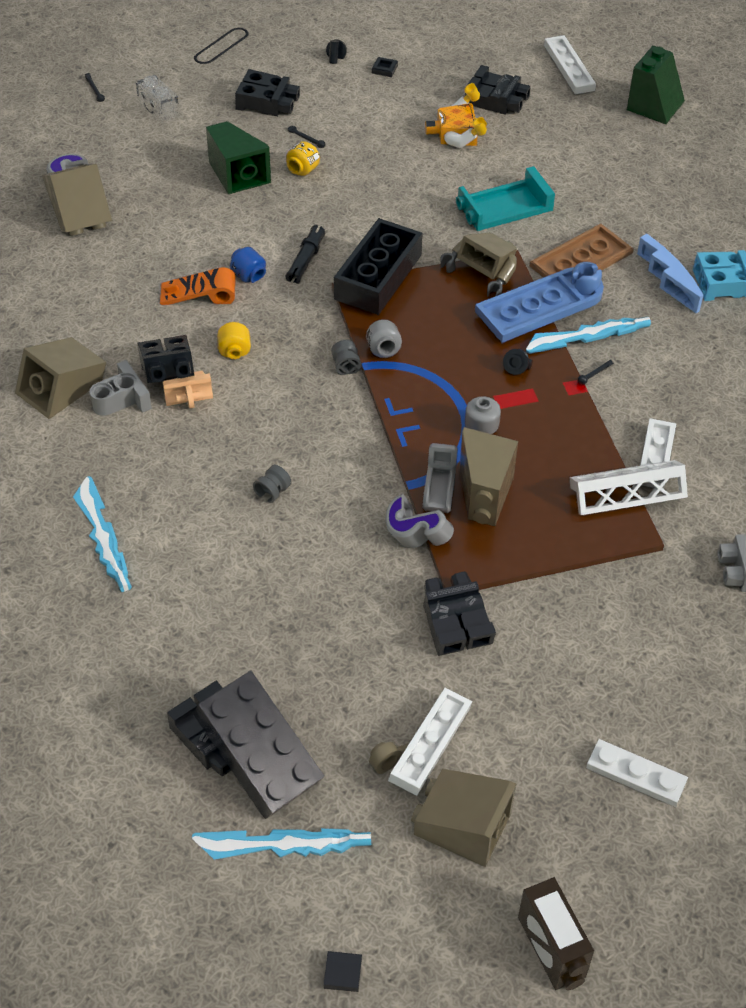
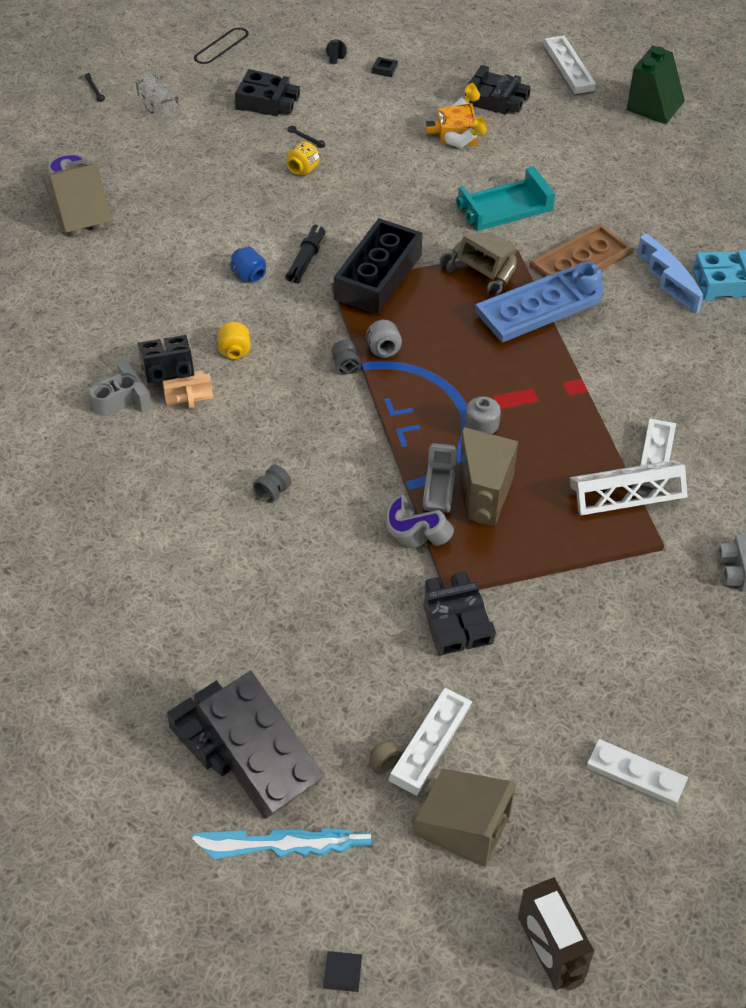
dark tan slope [15,337,106,419] -> none
medium azure sword [73,476,132,592] -> none
orange door [160,267,236,305] -> none
dark green slope [206,121,271,195] -> none
black plate [503,349,533,375] -> none
medium azure sword [526,317,651,354] -> none
black hinge [577,359,614,385] -> none

